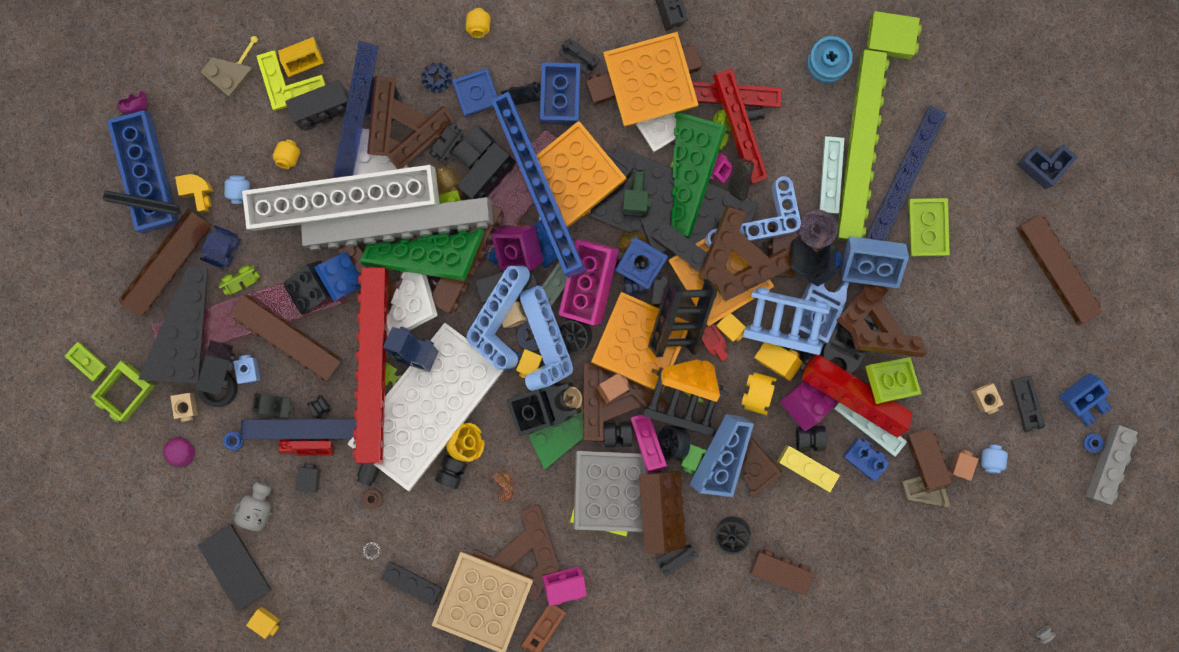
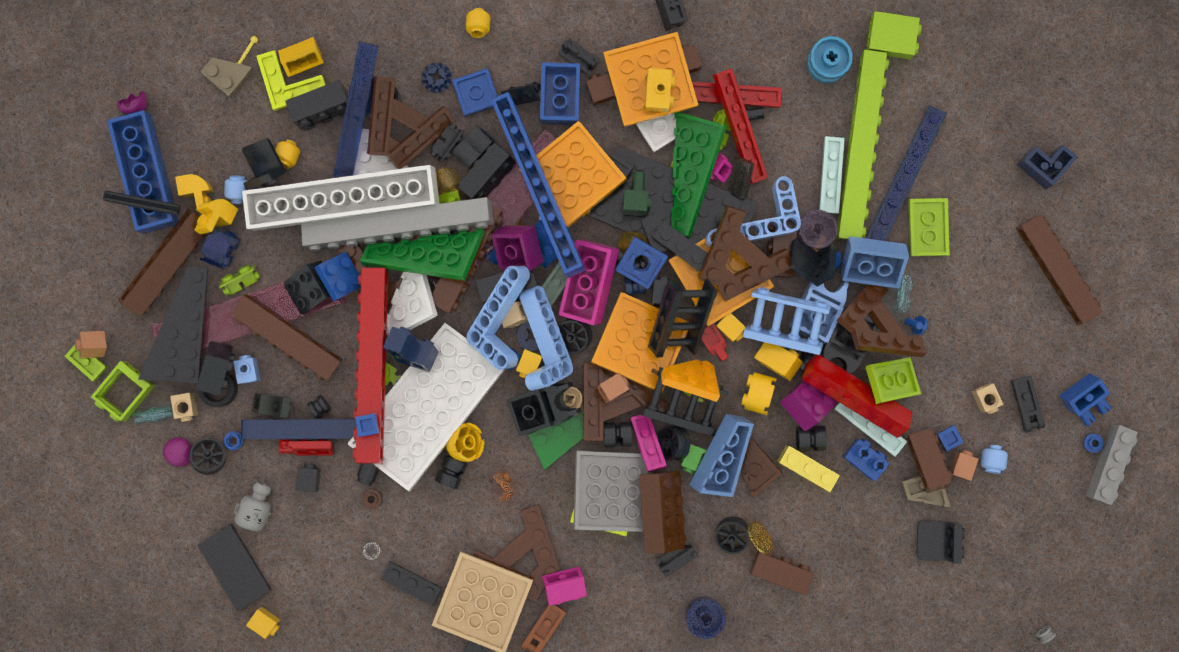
none -> nougat brick [75,331,107,358]
none -> clear light blue pin [133,405,174,424]
none -> black wheel [190,438,226,475]
none -> yellow brick [195,199,238,234]
none -> black bracket [242,138,286,190]
none -> blue plate [355,413,379,437]
none -> yellow brick [645,68,675,113]
none -> clear blue brick [685,596,726,639]
none -> clear yellow wheel [748,522,773,555]
none -> clear light blue plate [894,274,913,314]
none -> blue plate [904,316,927,335]
none -> black bracket [917,521,965,564]
none -> blue plate [936,425,964,451]

